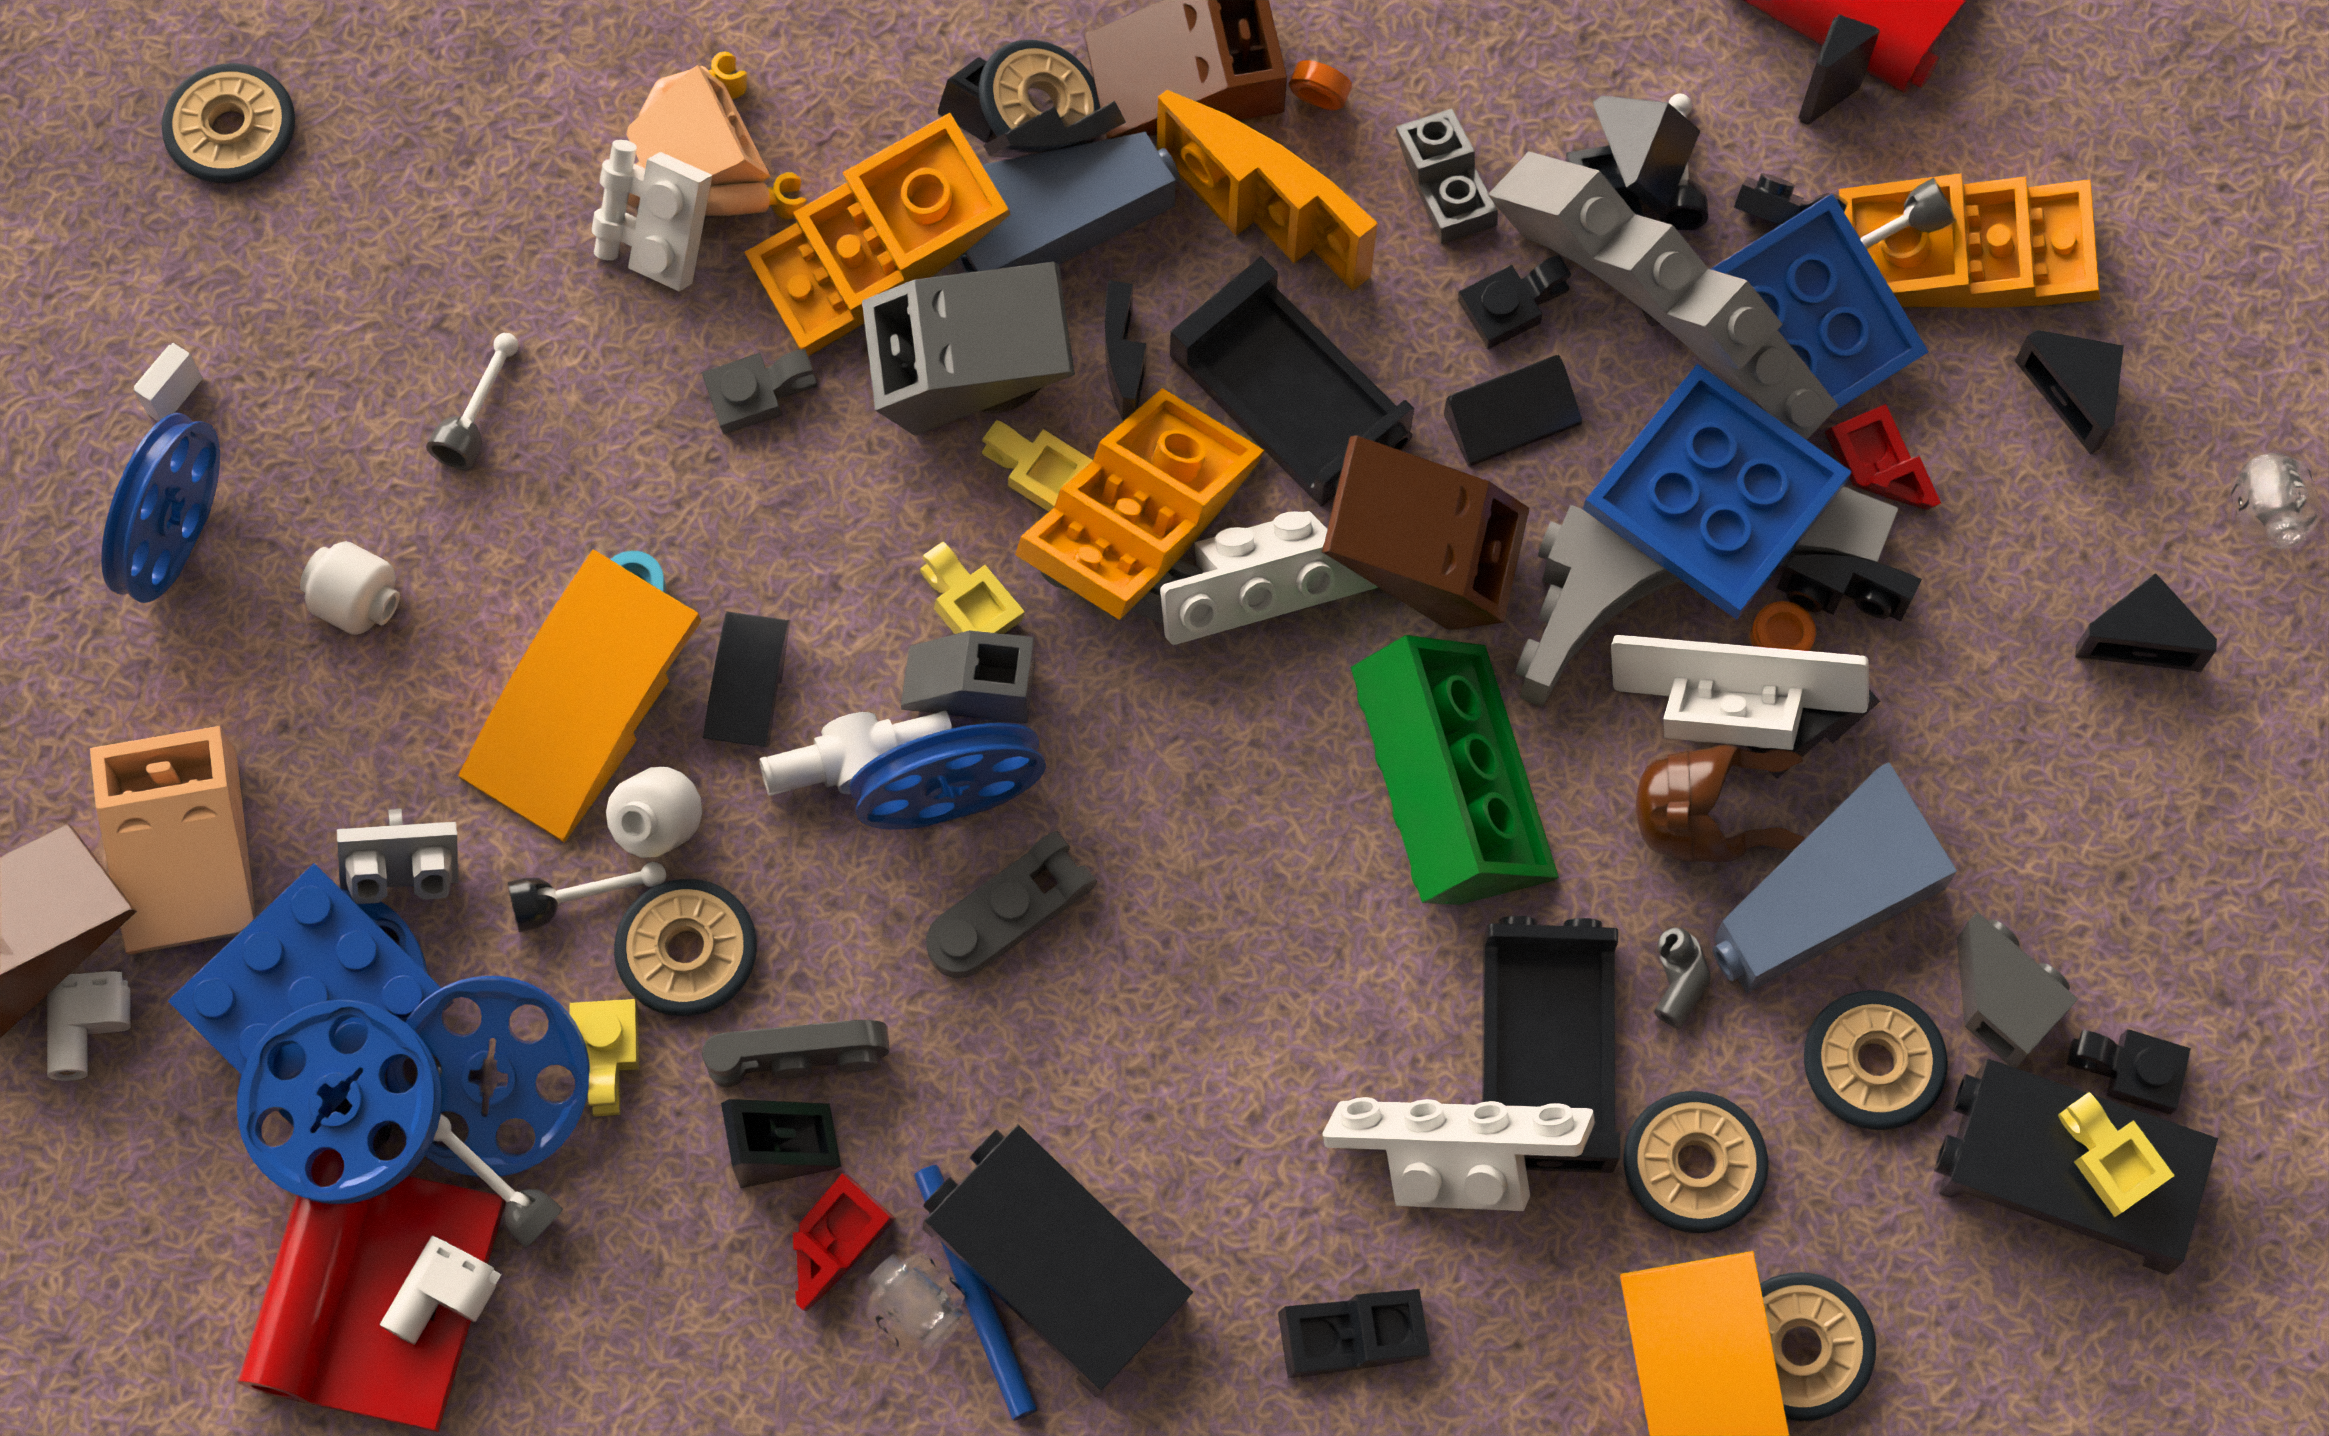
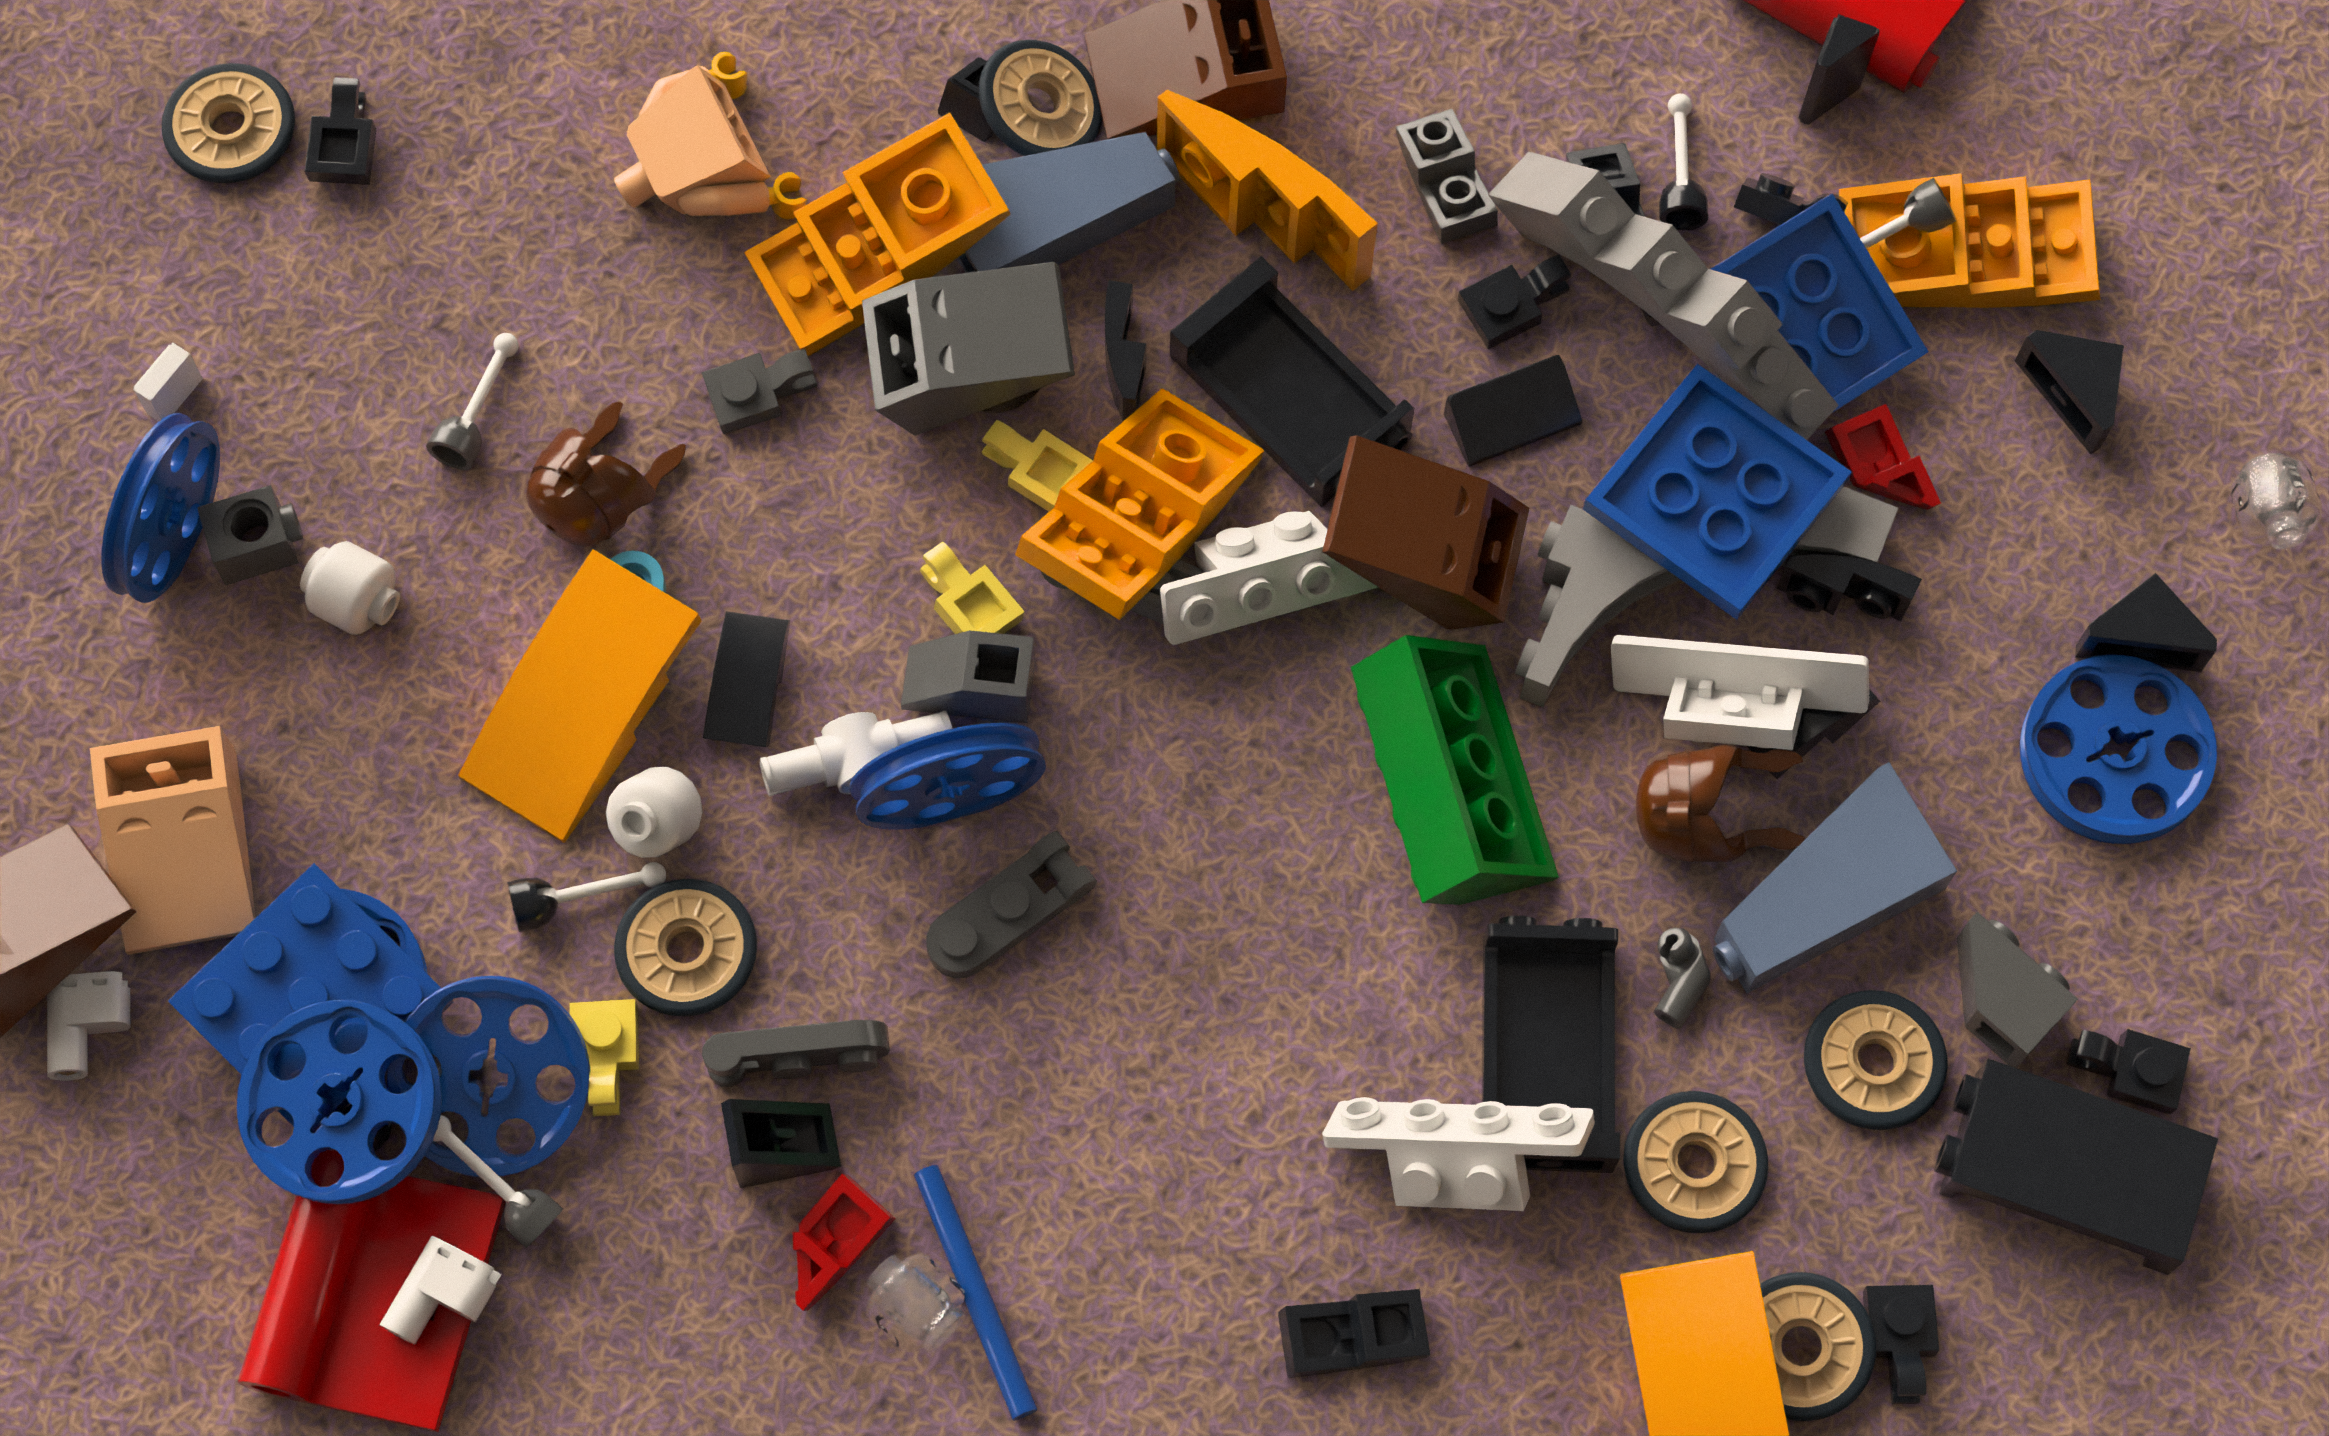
light grey hips [337,808,459,904] -> none
white plate [592,140,712,291] -> none
black panel [922,1124,1193,1397] -> none
black slope [983,101,1126,158] -> none
orange tile [1289,60,1352,110] -> none
black slope [1592,95,1700,215] -> none
orange tile [1750,601,1816,651] -> none
light yellow plate [2058,1092,2175,1217] -> none
none -> dark grey brick [197,485,303,585]
none -> black plate [304,77,377,185]
none -> reddish brown hair [526,402,686,547]
none -> black plate [1863,1285,1939,1404]
none -> blue wedge [2019,655,2217,844]

